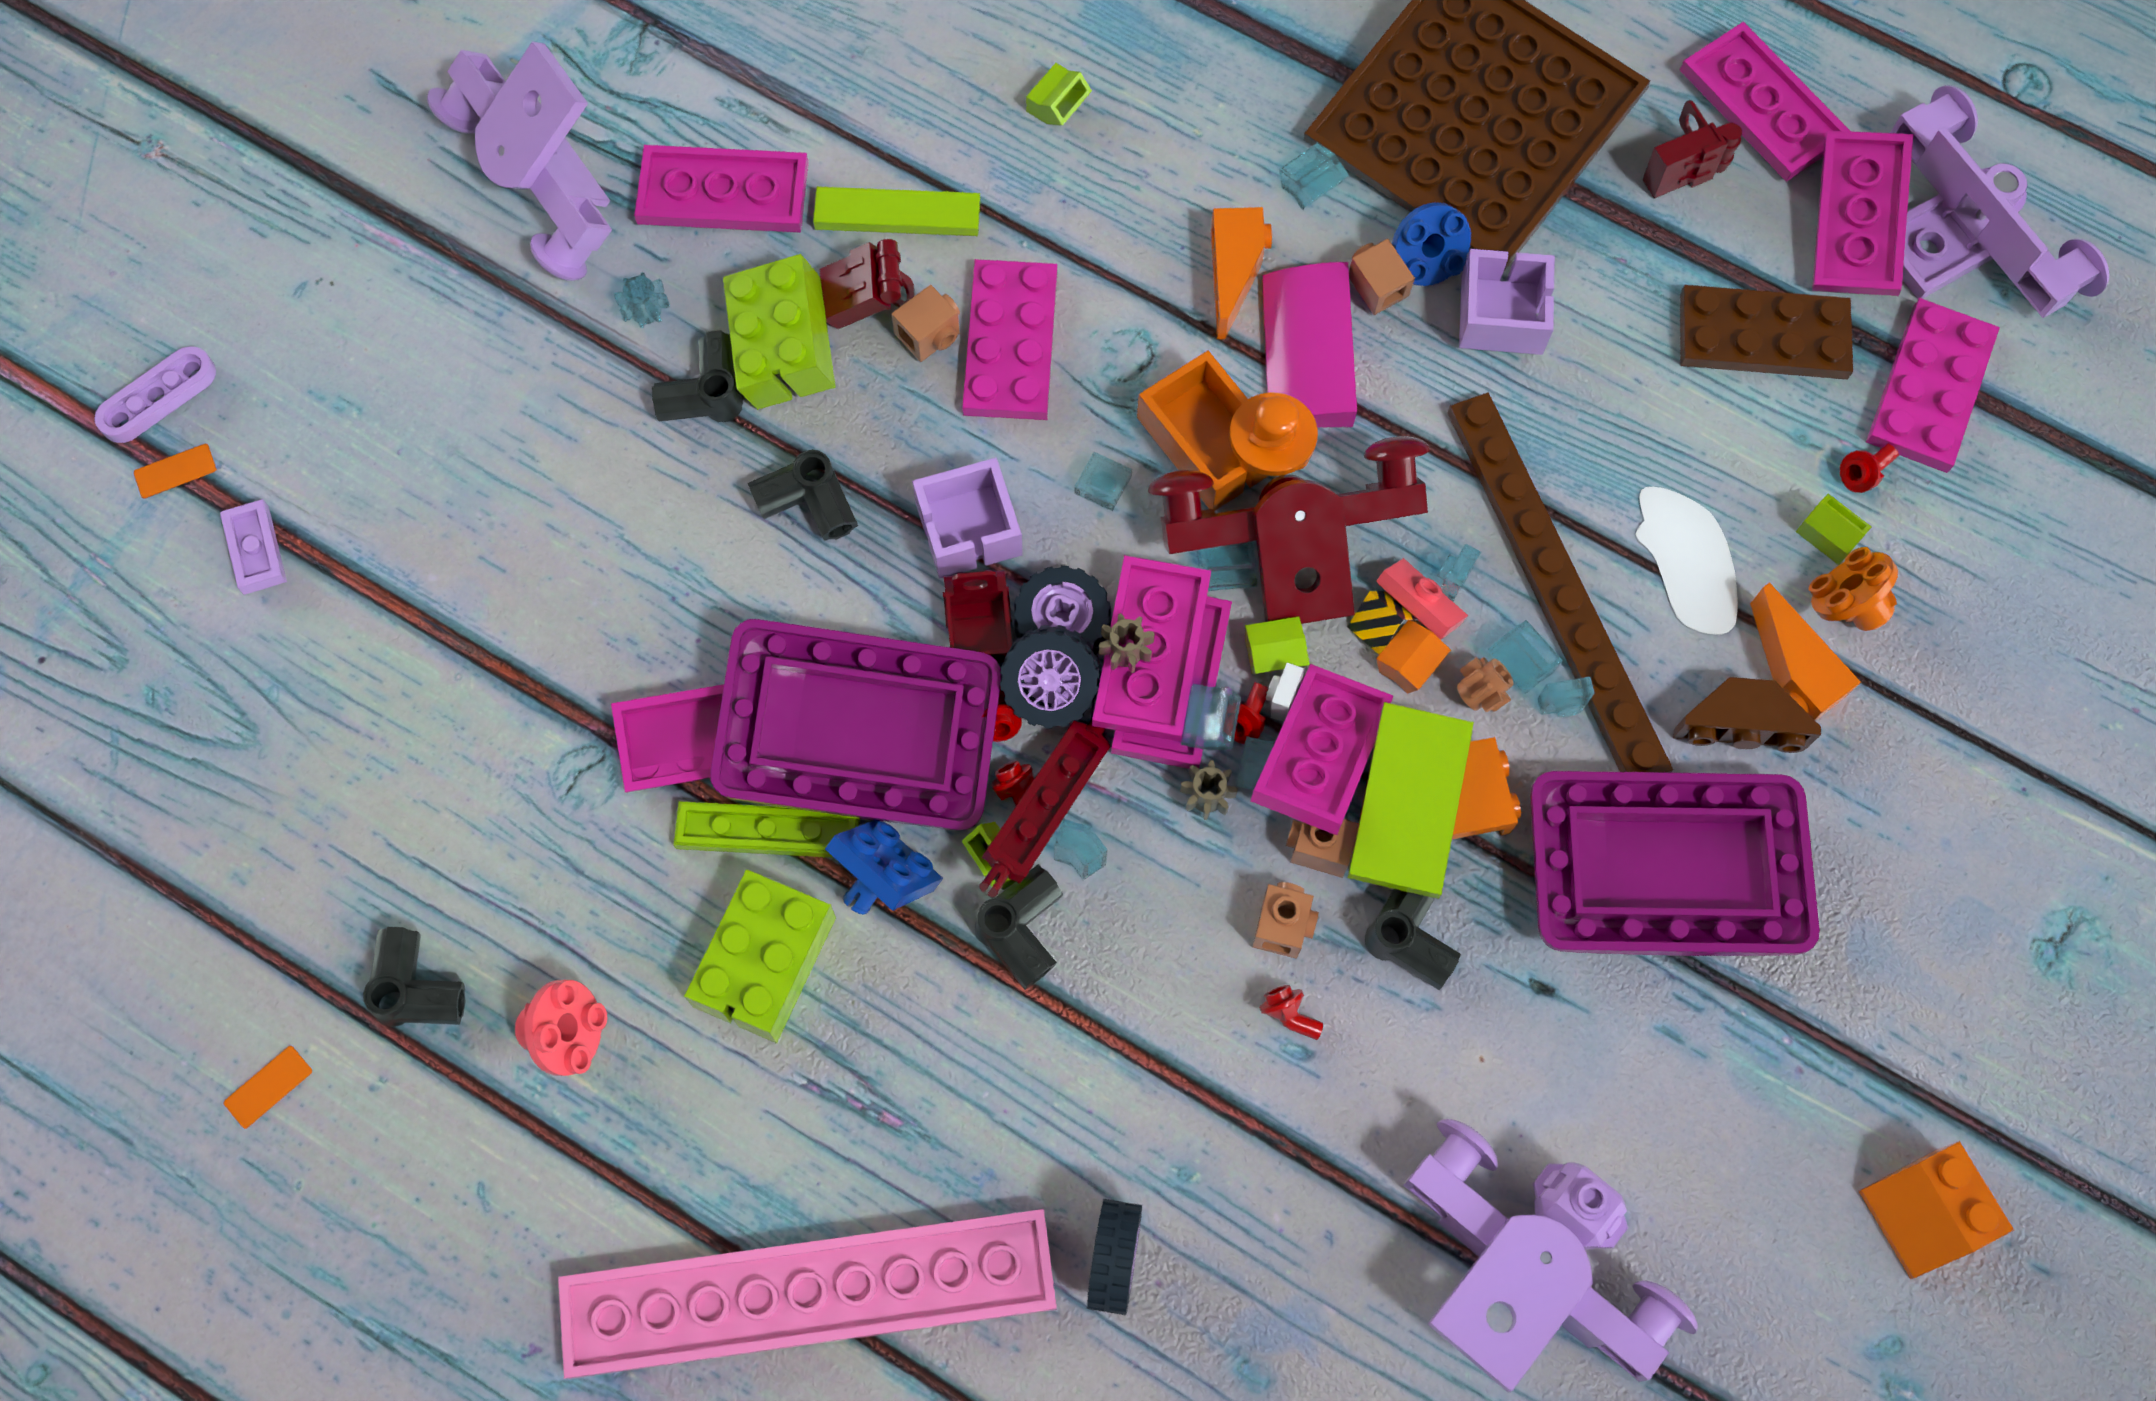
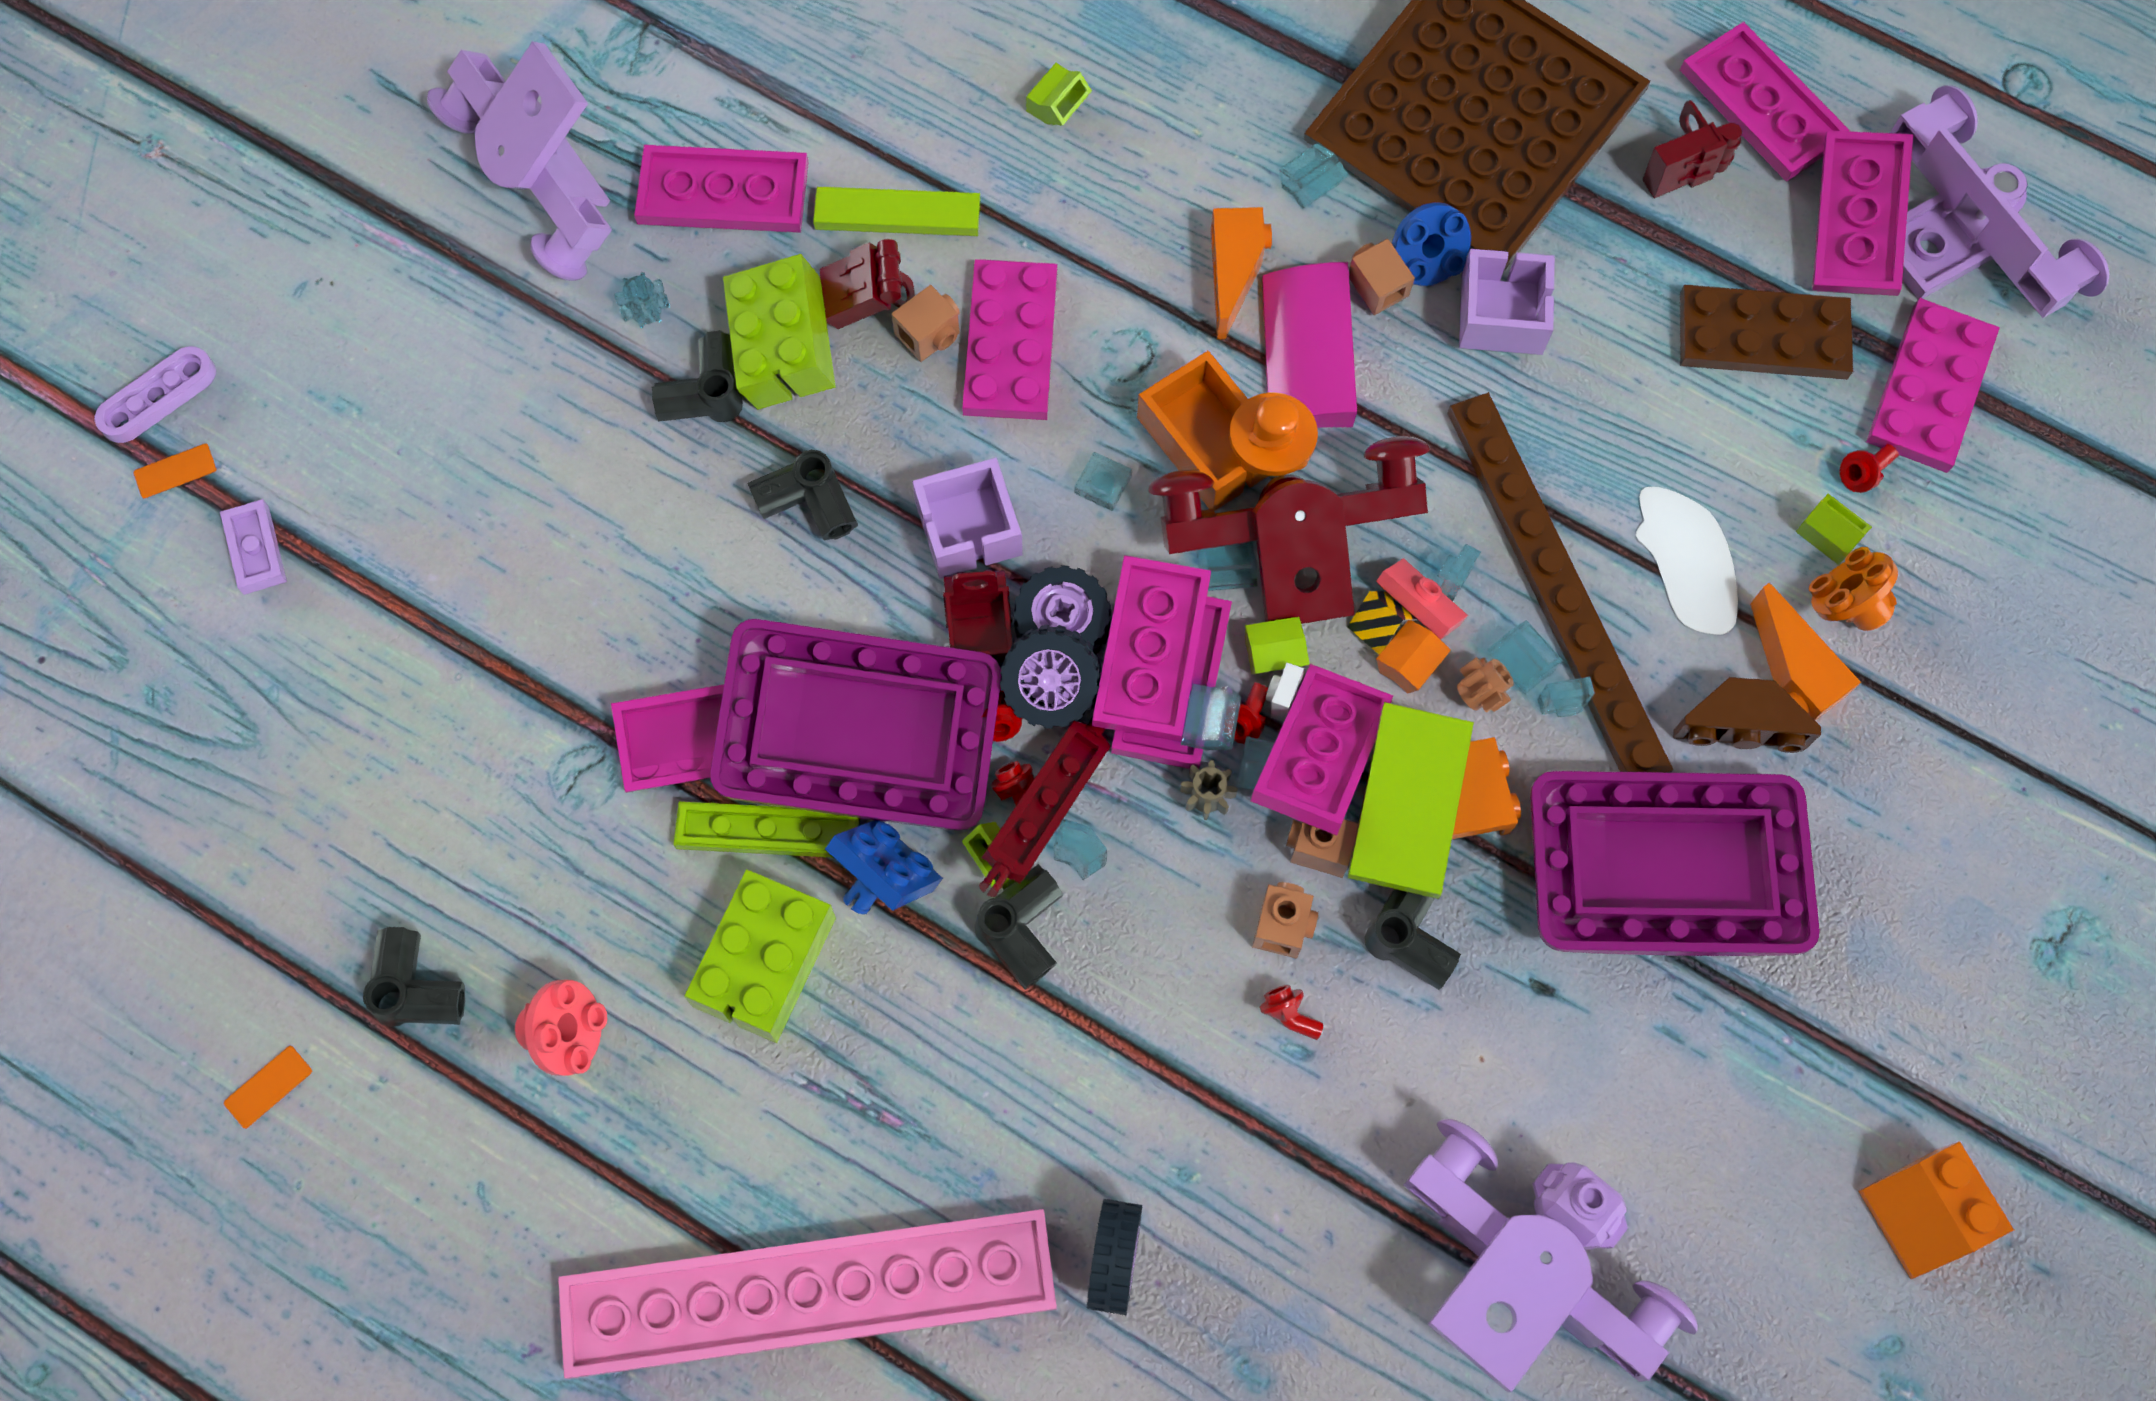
dark tan gear [1099,614,1155,673] -> none

